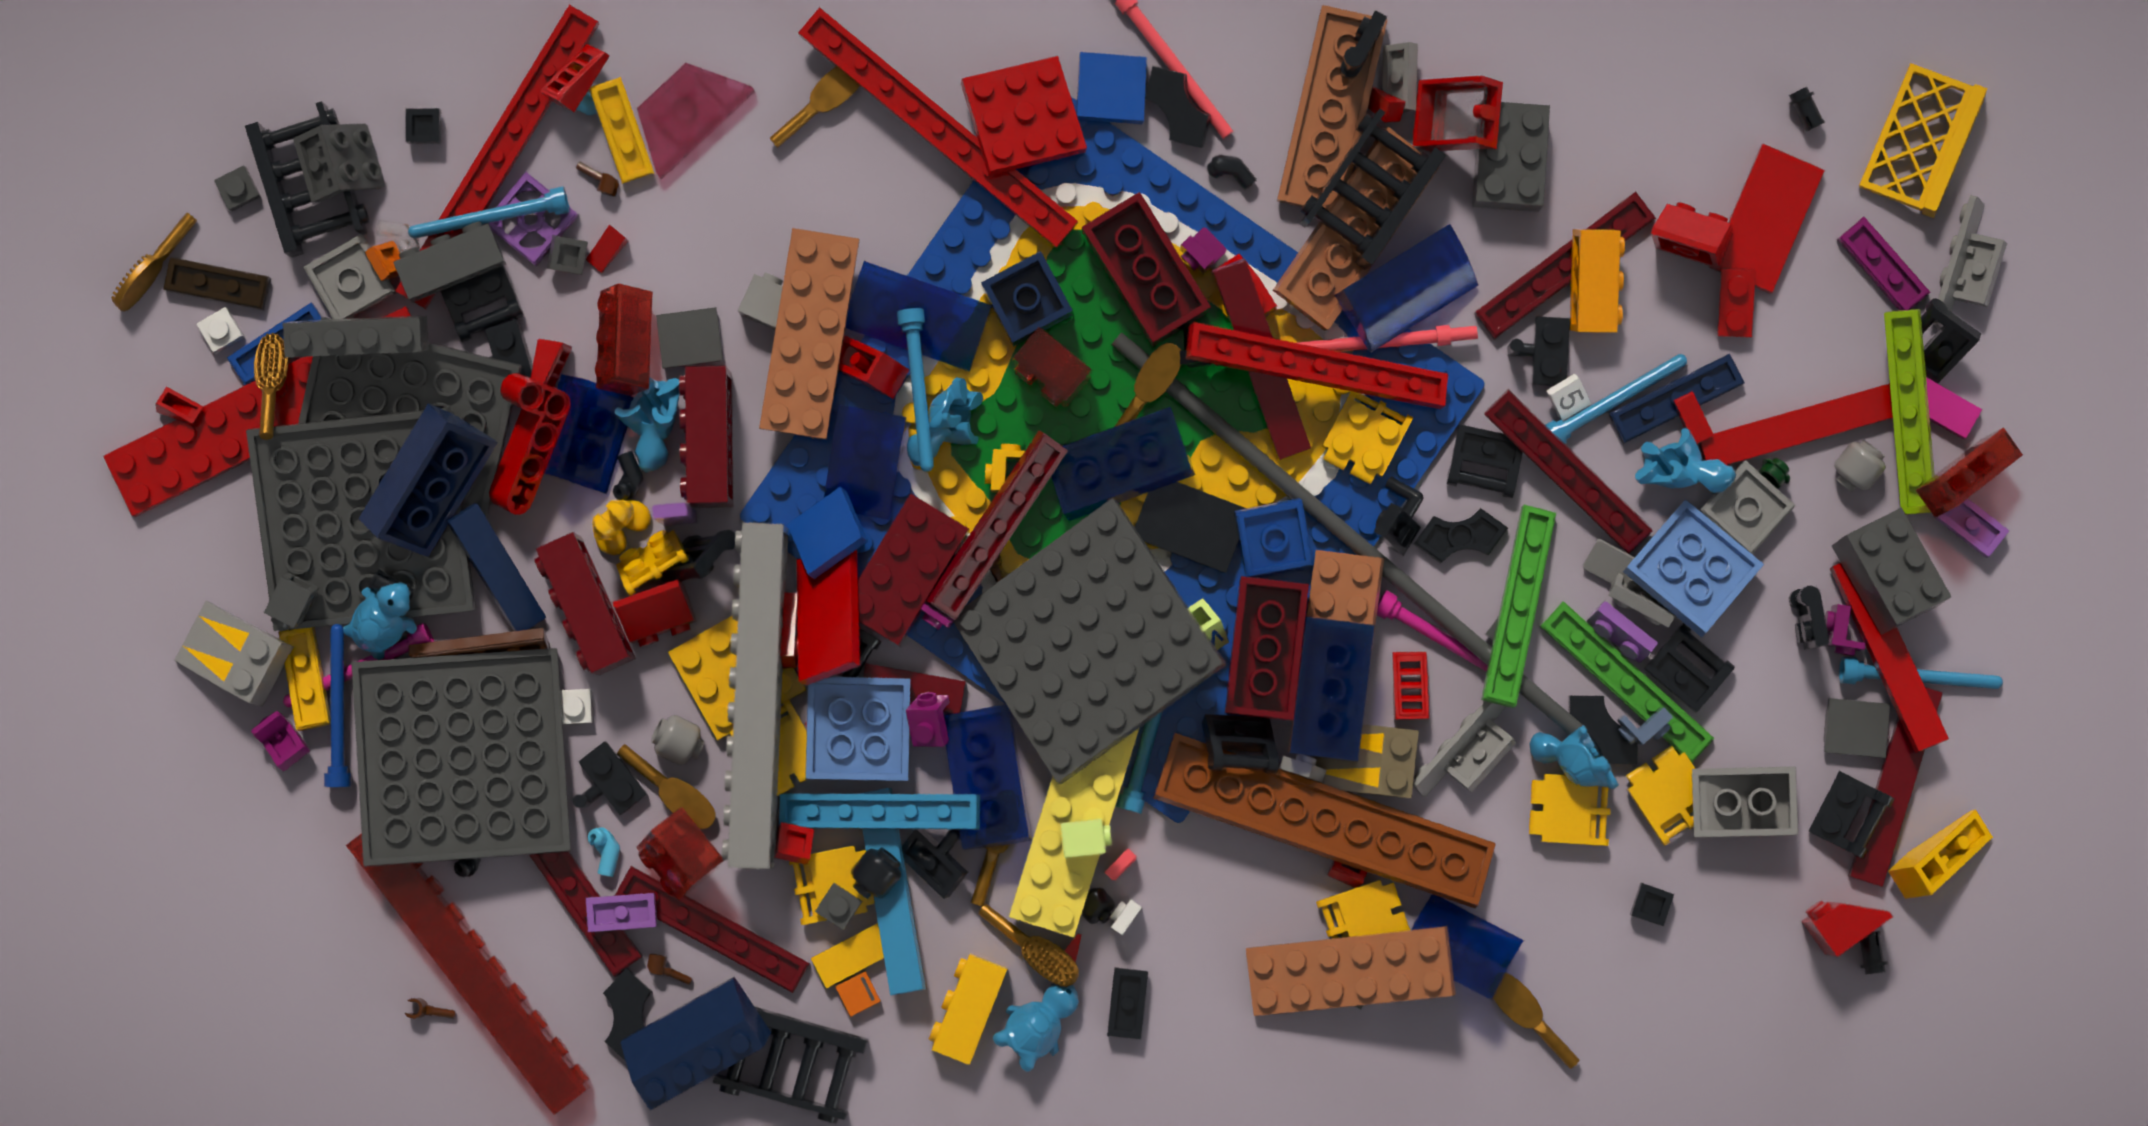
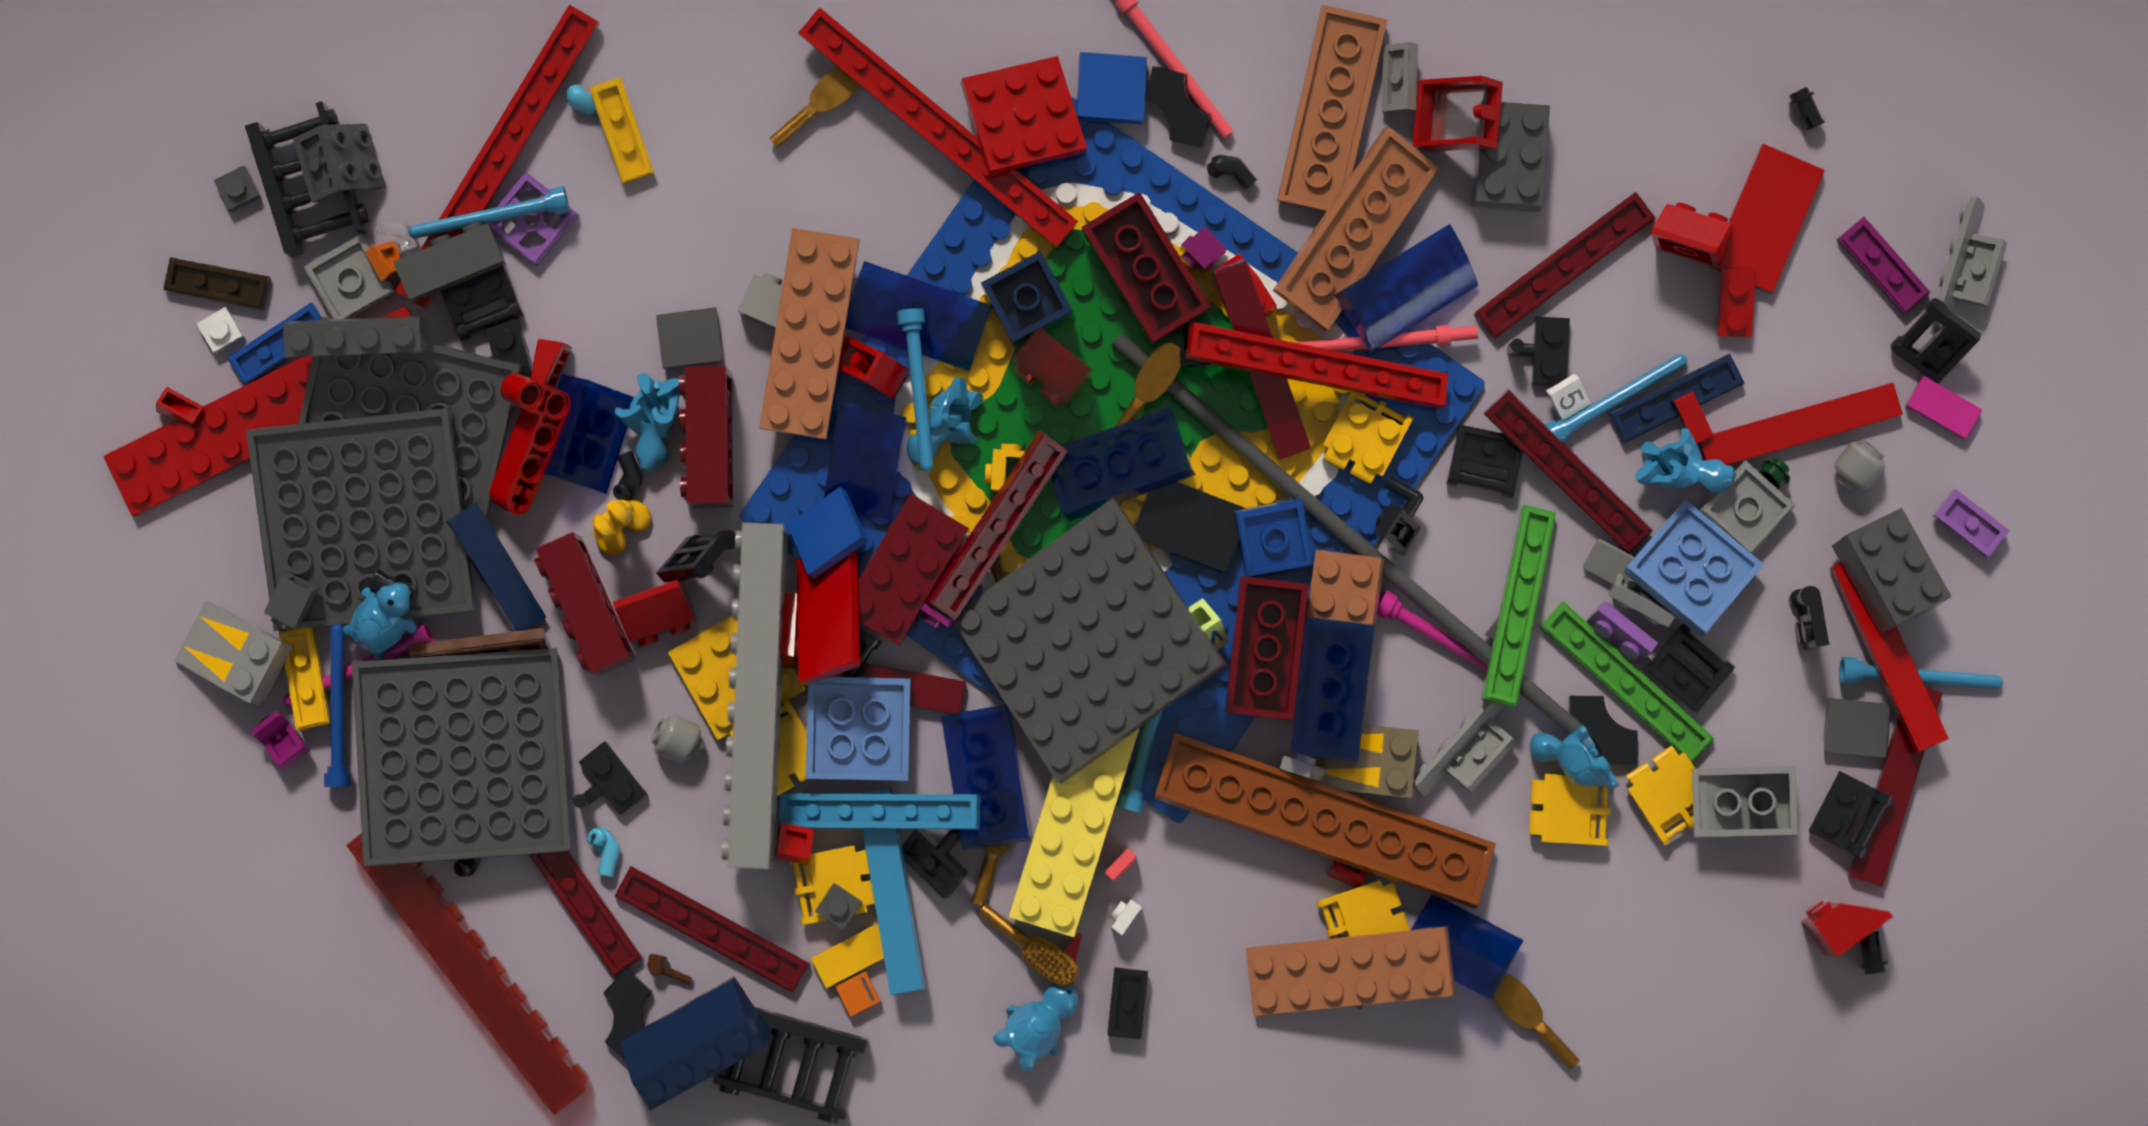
pearl gold piece [111,212,197,312] -> none
pearl gold piece [254,333,288,440] -> none
dark blue slope [358,404,497,557] -> none
black plate [405,108,441,144] -> none
reddish brown hand [405,998,455,1019] -> none
red slope [540,44,610,112] -> none
dark grey plate [547,235,588,275] -> none
white plate [560,689,593,724] -> none
reddish brown hand [576,162,619,197] -> none
red piece [585,224,628,273] -> none
medium lavender plate [586,893,658,932] -> none
clear red brick [595,283,653,396] -> none
yellow plate [616,530,689,596] -> none
pearl gold piece [617,744,716,829] -> none
clear red brick [636,807,724,901] -> none
clear pink wing [637,63,755,180] -> none
medium lavender tile [652,502,697,526] -> none
black head [851,847,902,899] -> none
magenta bracket [906,692,950,747] -> none
yellow brick [928,953,1008,1065] -> none
yellowish green brick [1061,819,1112,858] -> none
black piece [1082,888,1115,924] -> none
black plate [1202,714,1279,774] -> none
black fence [1299,109,1446,270] -> none
black plate [1340,10,1387,79] -> none
red piece [1368,87,1406,122] -> none
red slope [1392,652,1429,720] -> none
black tile [1414,508,1508,563] -> none
light orange brick [1569,229,1625,332] -> none
sand blue bracket [1617,707,1673,745] -> none
black plate [1630,883,1674,926] -> none
magenta bracket [1825,604,1866,656] -> none
yellow fence [1859,63,1988,219] -> none
lime plate [1884,309,1938,514] -> none
yellow slope [1888,809,1993,899] -> none
clear red brick [1916,427,2023,518] -> none

